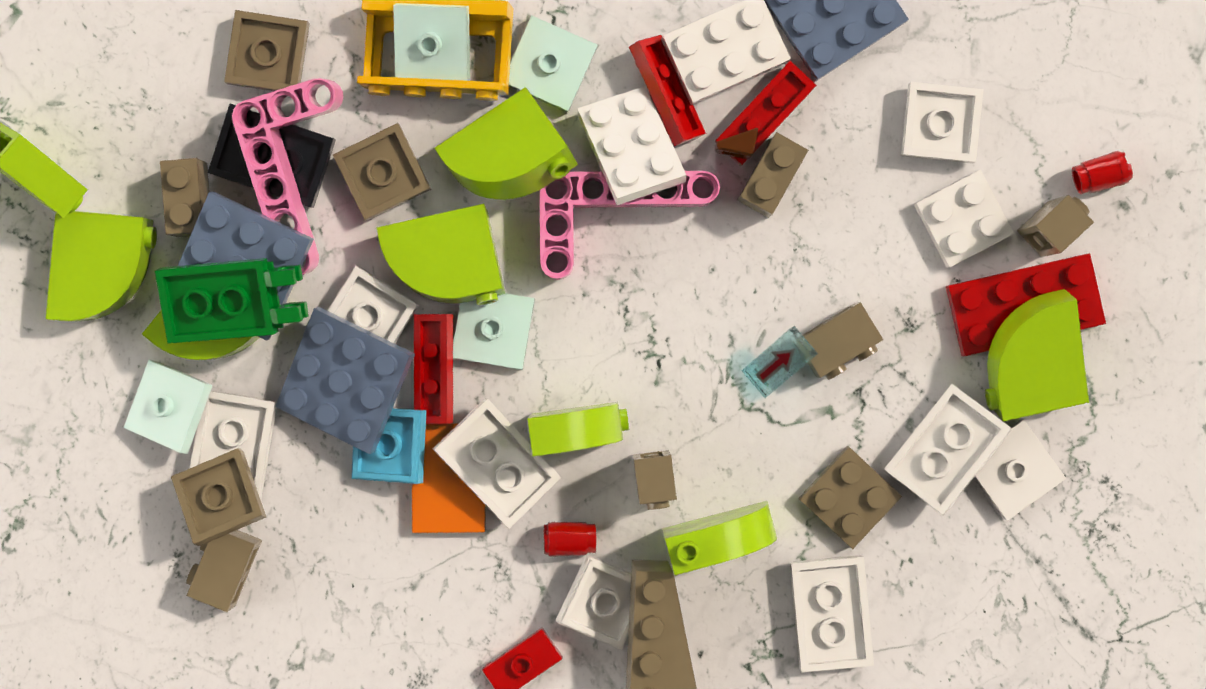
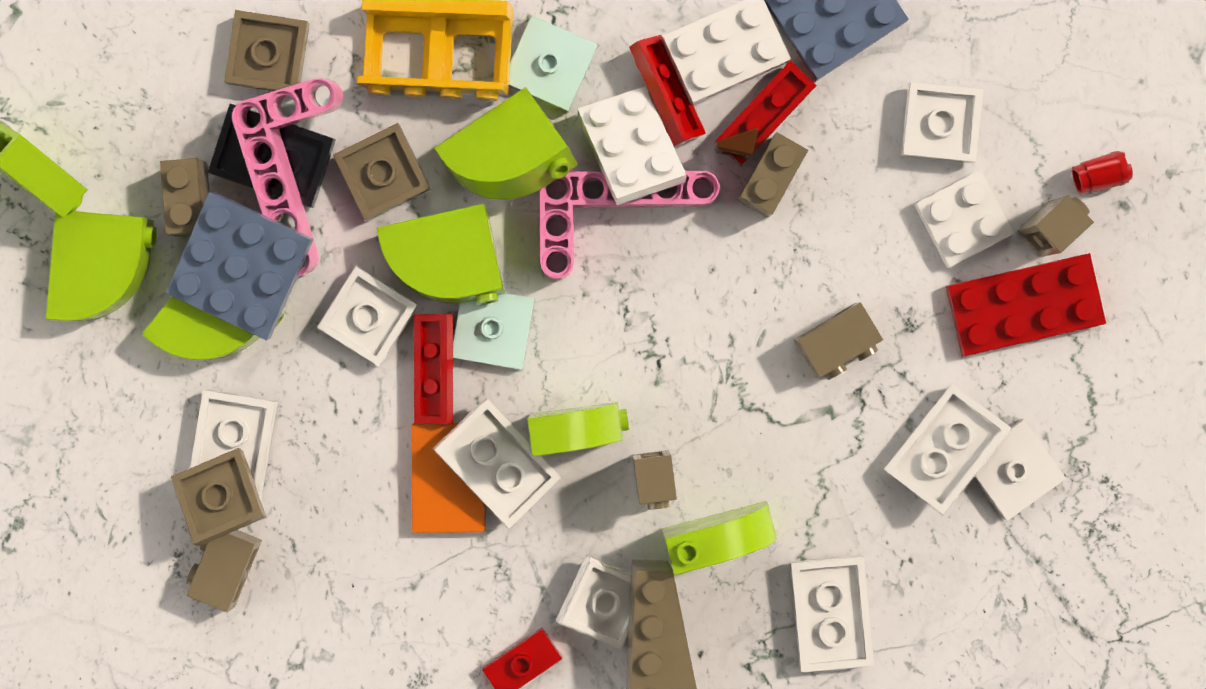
light aqua plate [124,360,213,454] -> none
green tile [155,258,309,344] -> none
sand blue plate [275,307,415,454] -> none
medium azure tile [351,408,427,484] -> none
light aqua plate [393,3,470,81] -> none
red piece [544,522,596,557] -> none
clear light blue tile [742,326,818,398] -> none
dark tan plate [798,446,902,549] -> none
lime brick [985,289,1089,421] -> none

